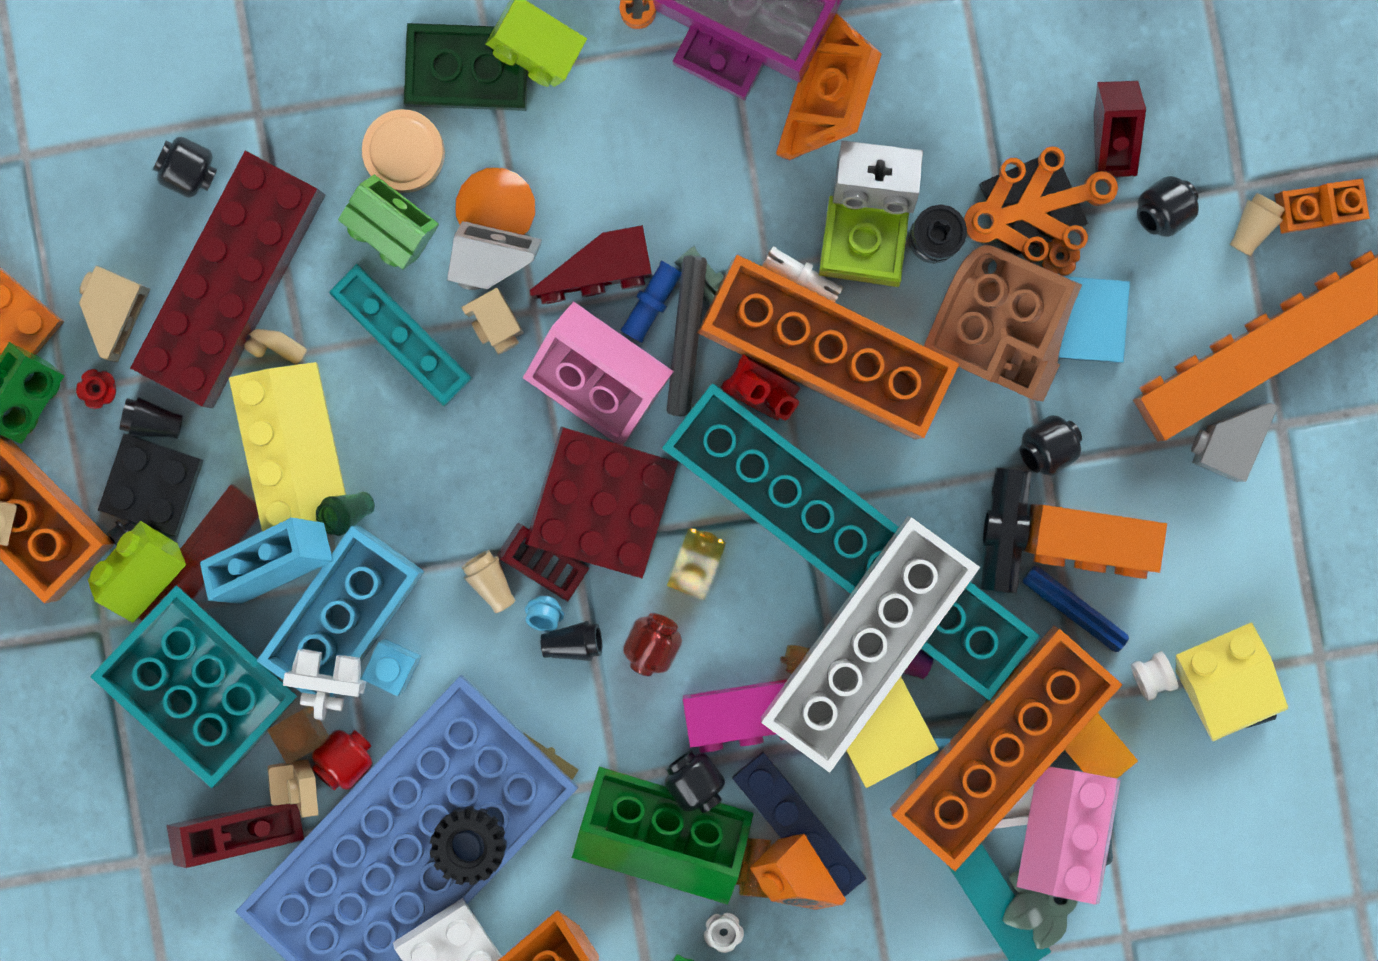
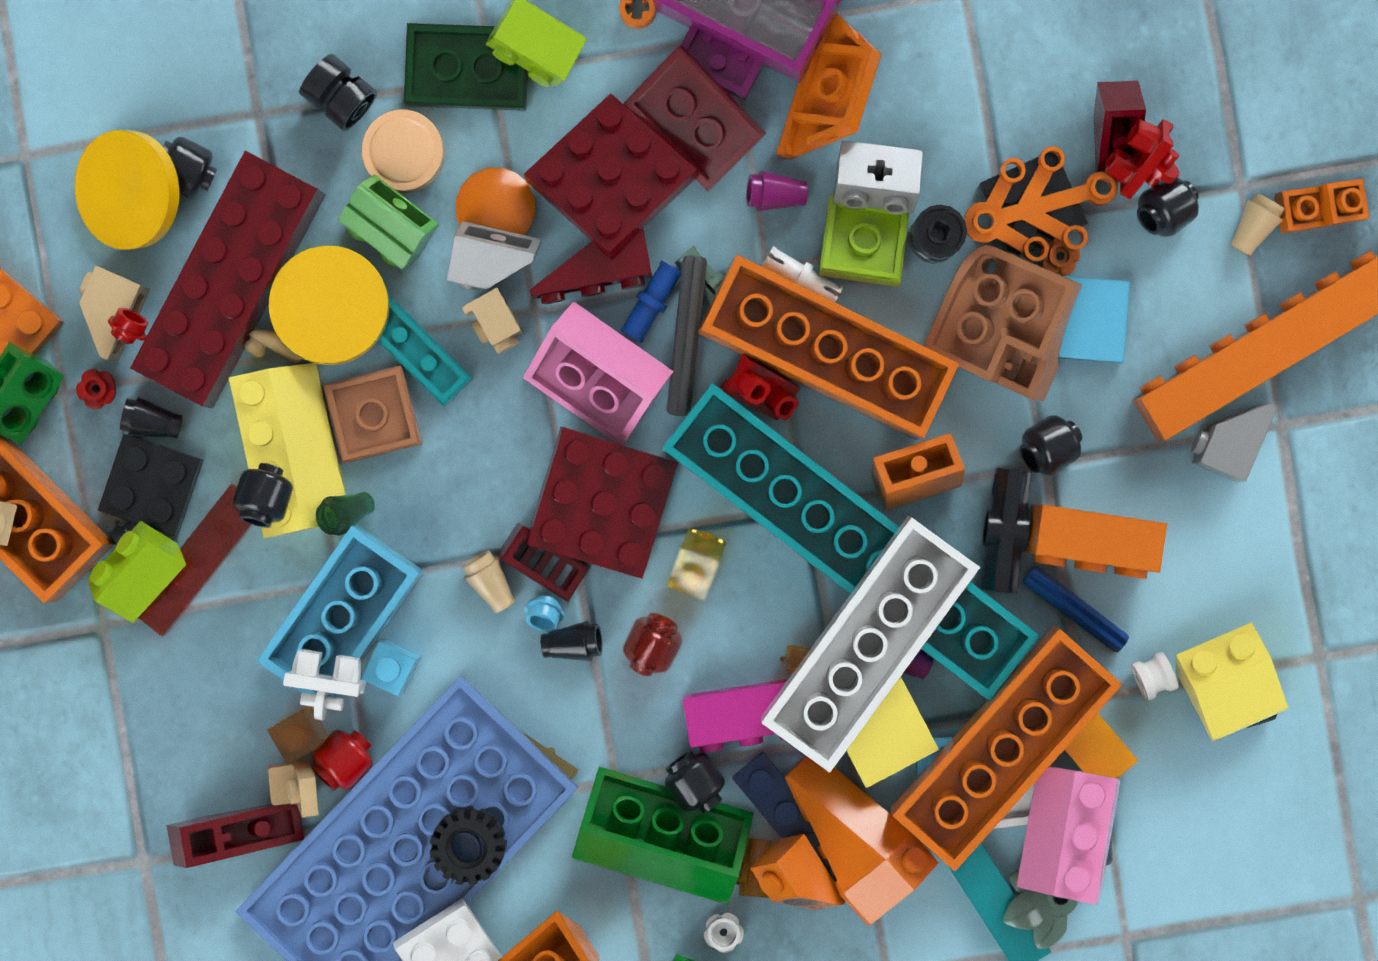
teal slope [90,585,298,789] -> none
medium azure brick [200,517,333,604] -> none
none -> yellow piece [75,130,180,250]
none -> red plate [108,308,149,344]
none -> black head [232,463,293,528]
none -> yellow piece [269,246,389,365]
none -> black wheel [299,53,377,131]
none -> nougat tile [323,365,422,464]
none -> dark red plate [524,93,698,259]
none -> dark red tile [623,45,767,191]
none -> magenta cone [746,171,808,211]
none -> orange wedge [784,755,939,926]
none -> orange brick [871,433,965,511]
none -> red hips [1105,119,1180,200]

